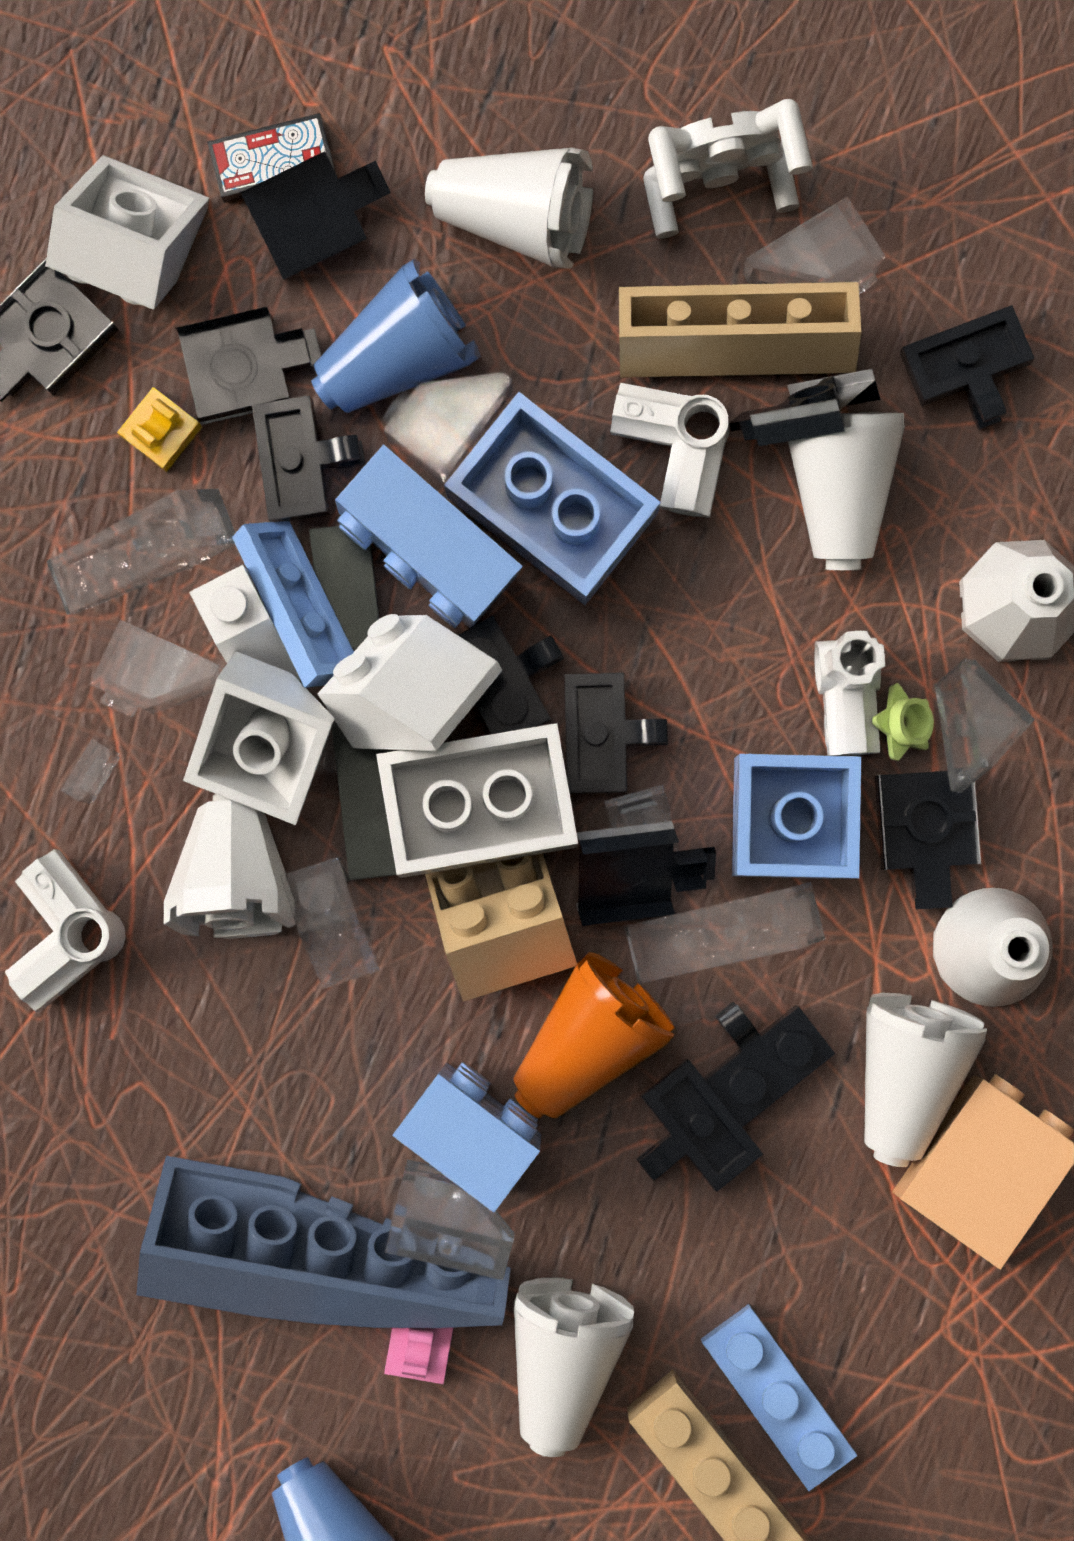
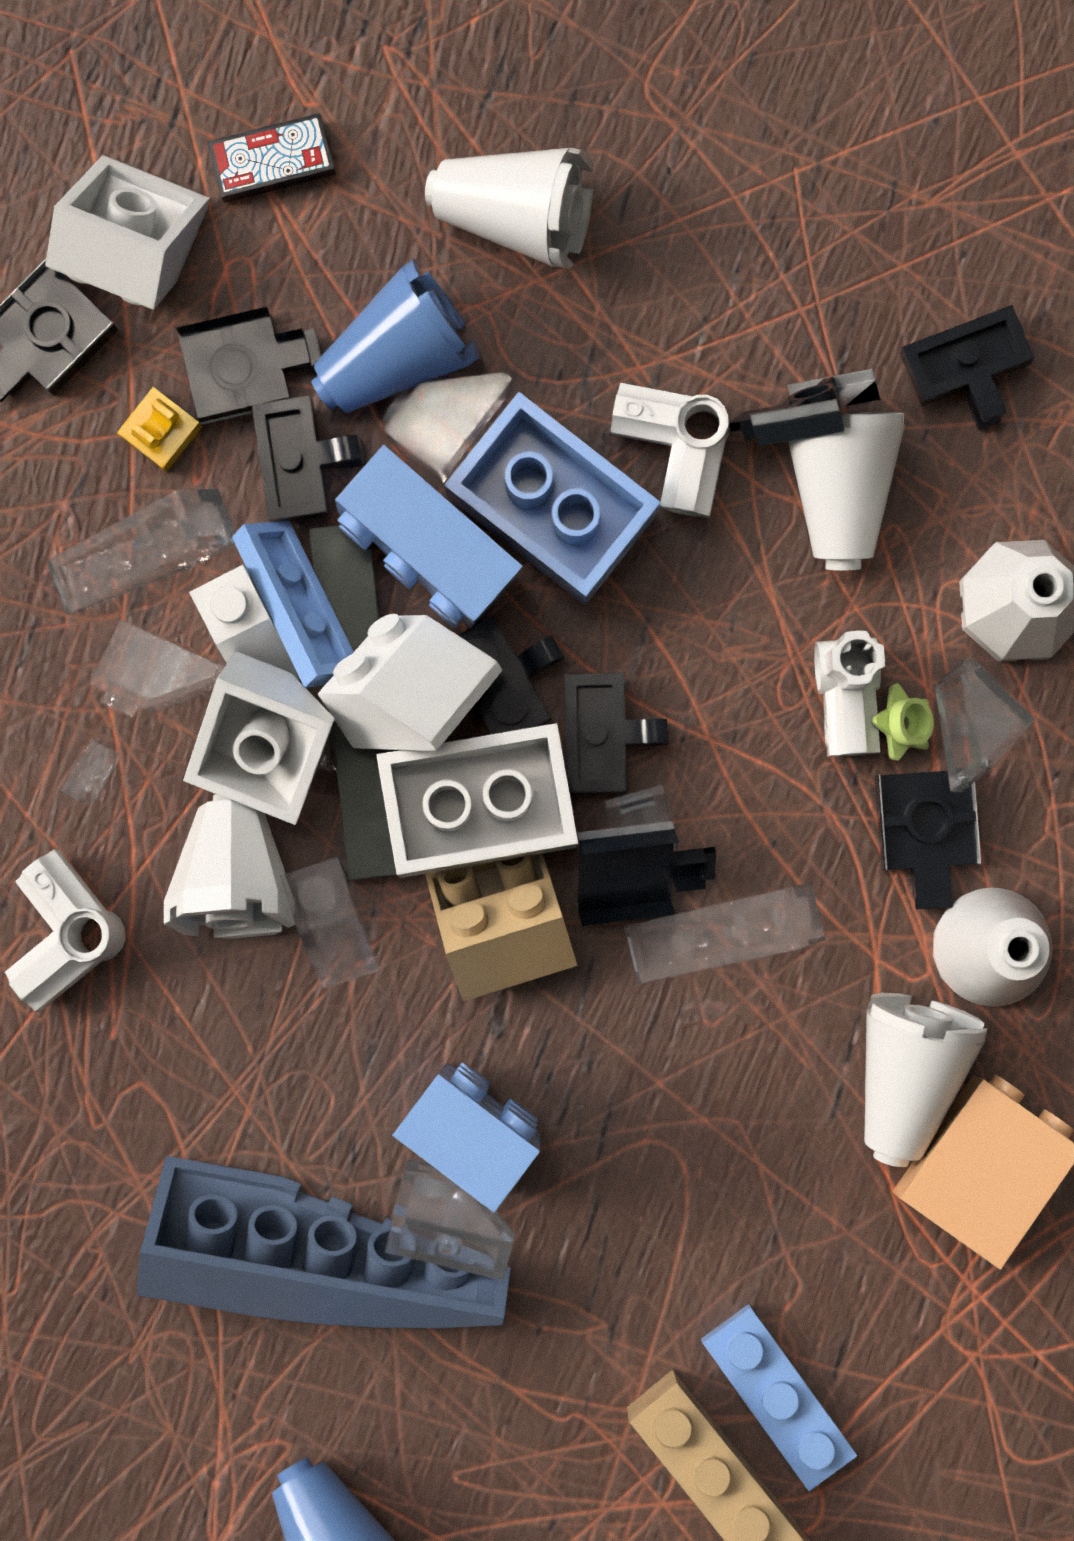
black piece [241,151,391,279] -> none
bright pink tile [384,1328,453,1384] -> none
orange cone [513,952,675,1118] -> none
white cone [514,1278,634,1457] -> none
tan brick [619,282,861,377] -> none
black plate [636,1059,763,1192] -> none
white plate [643,99,813,239] -> none
black plate [704,1002,835,1127] -> none
light blue brick [732,754,861,879] -> none
clear slope [742,196,885,294] -> none

